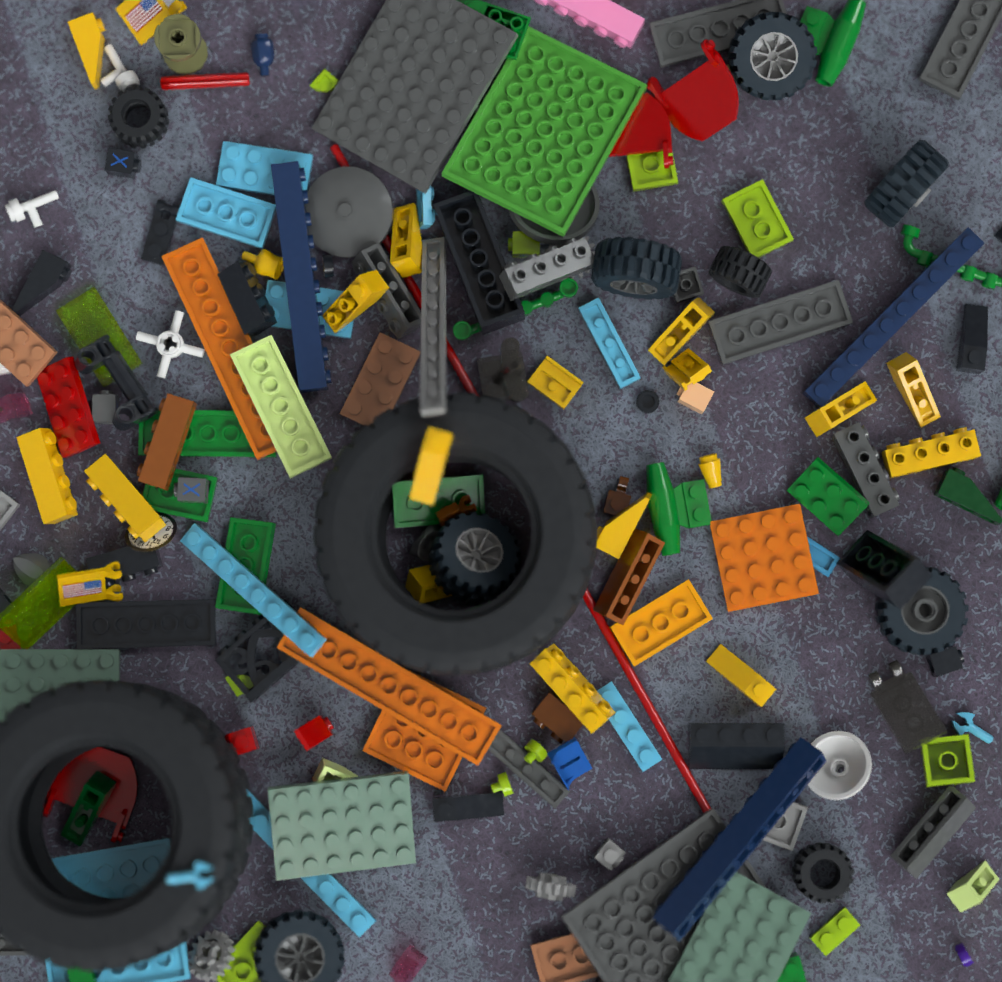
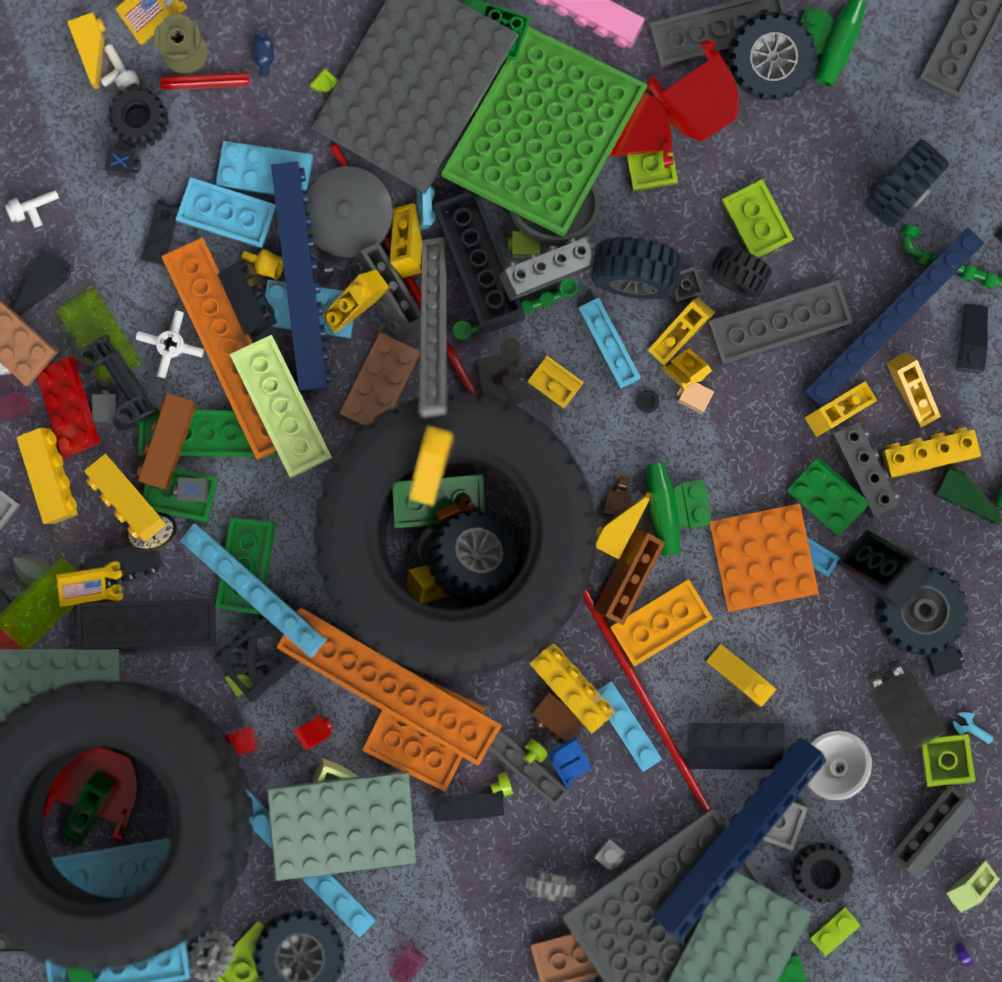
medium azure bar [167,862,215,890] -> none
yellow cone [698,453,722,488] -> none

